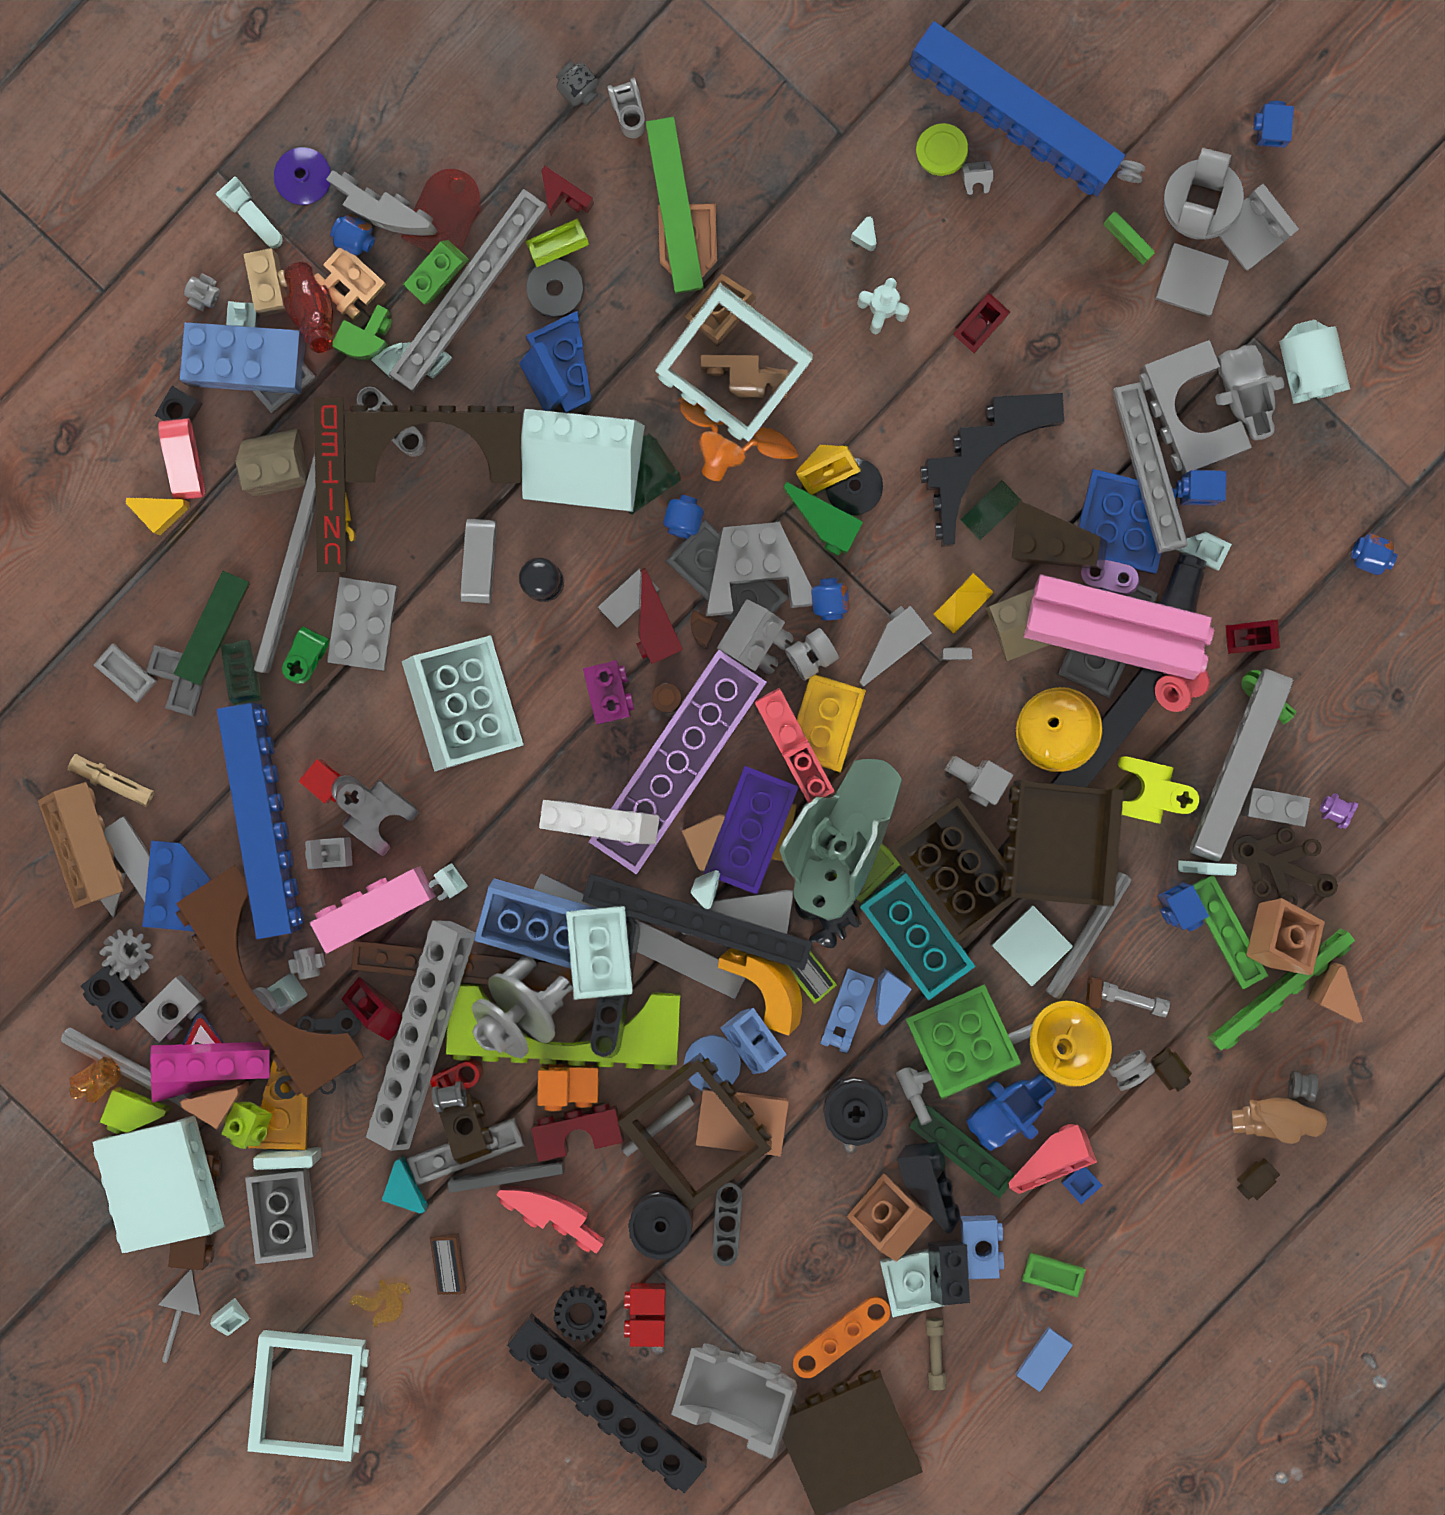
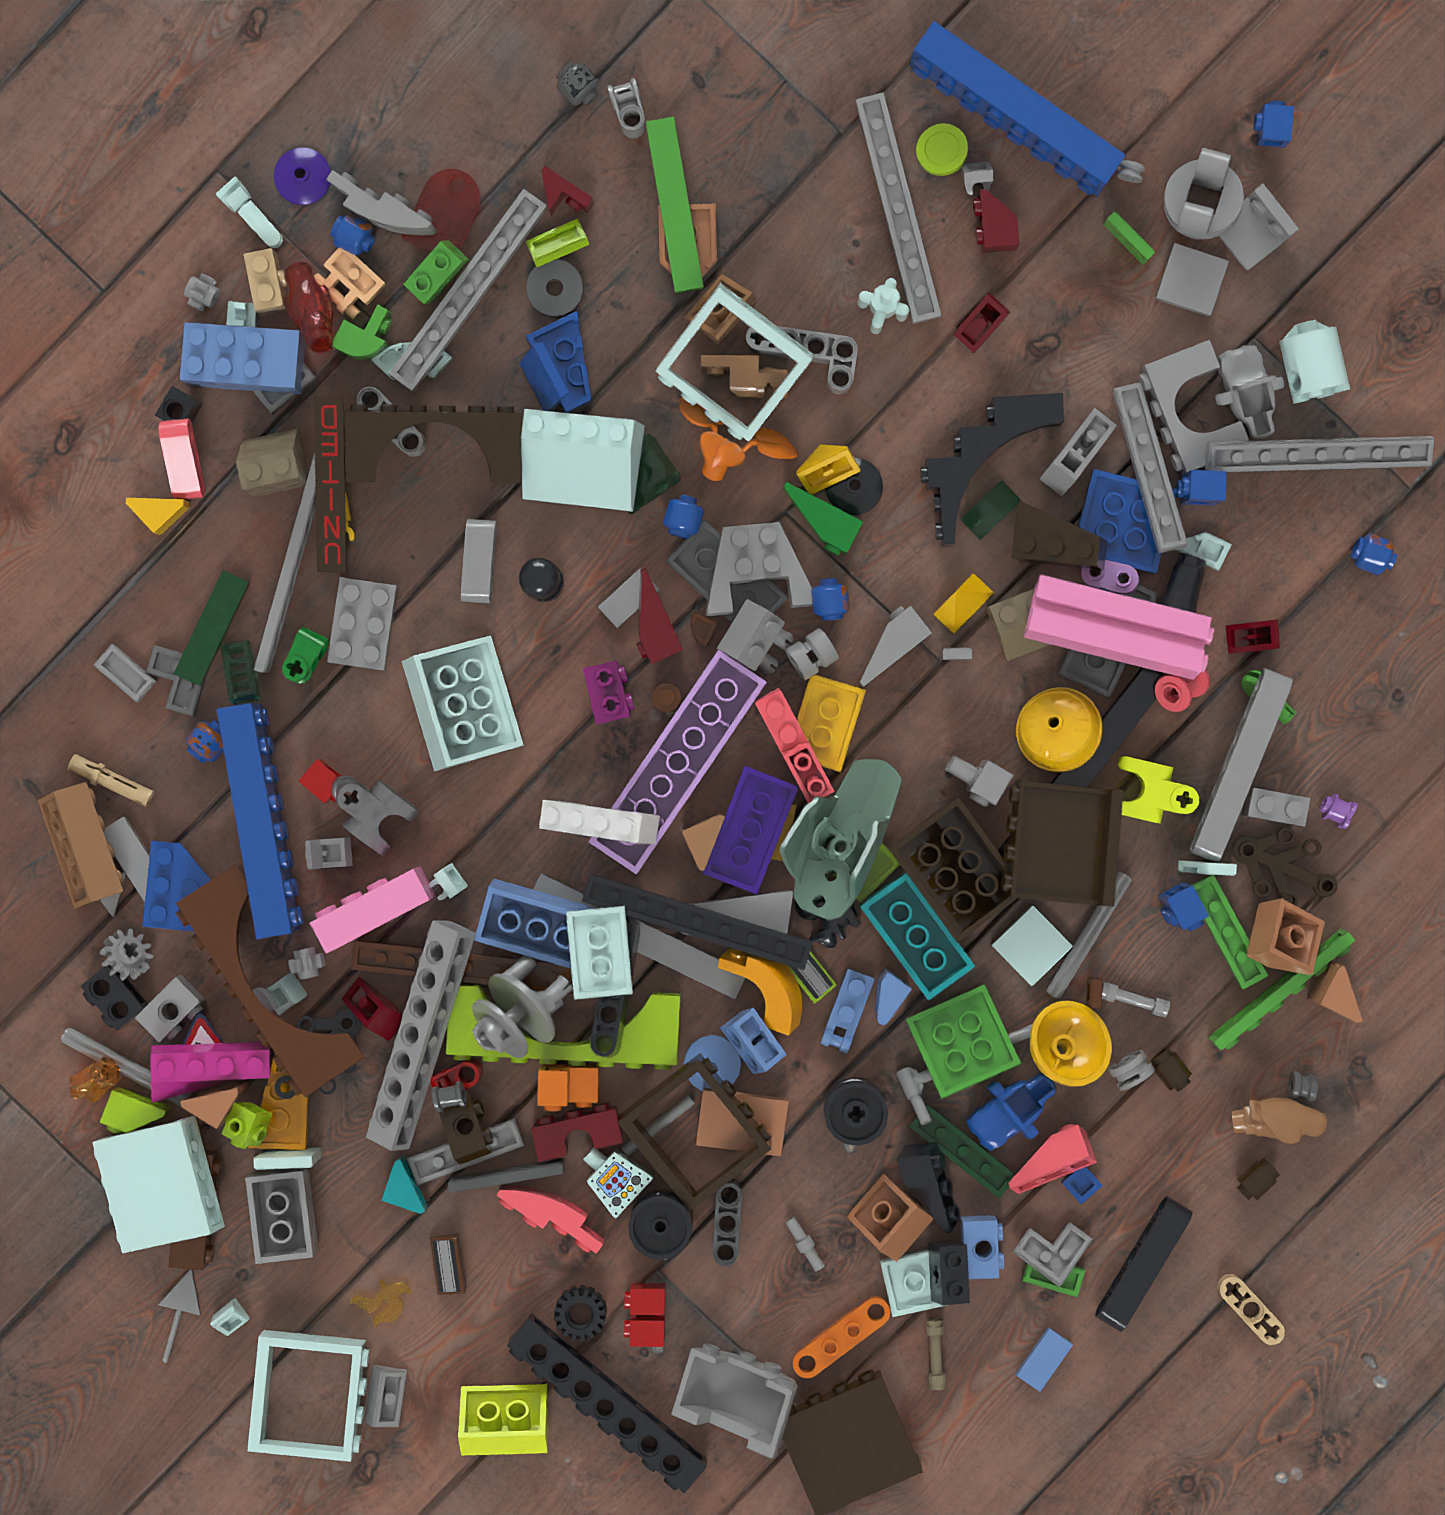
light aqua slope [690,870,720,910] -> none
light aqua slope [851,216,877,251] -> none
none -> blue head [186,720,224,763]
none -> light grey slope [365,1365,407,1427]
none -> neon yellow slope [458,1384,549,1456]
none -> light aqua torso [583,1147,654,1218]
none -> light grey beam [746,326,858,394]
none -> light grey bar [785,1216,825,1272]
none -> light grey plate [855,92,942,325]
none -> dark red slope [973,189,1019,253]
none -> light grey tile [1012,1222,1093,1287]
none -> light grey slope [1039,408,1117,497]
none -> black beam [1095,1196,1193,1332]
none -> light grey tile [1205,436,1434,472]
none -> tan beam [1217,1274,1285,1345]

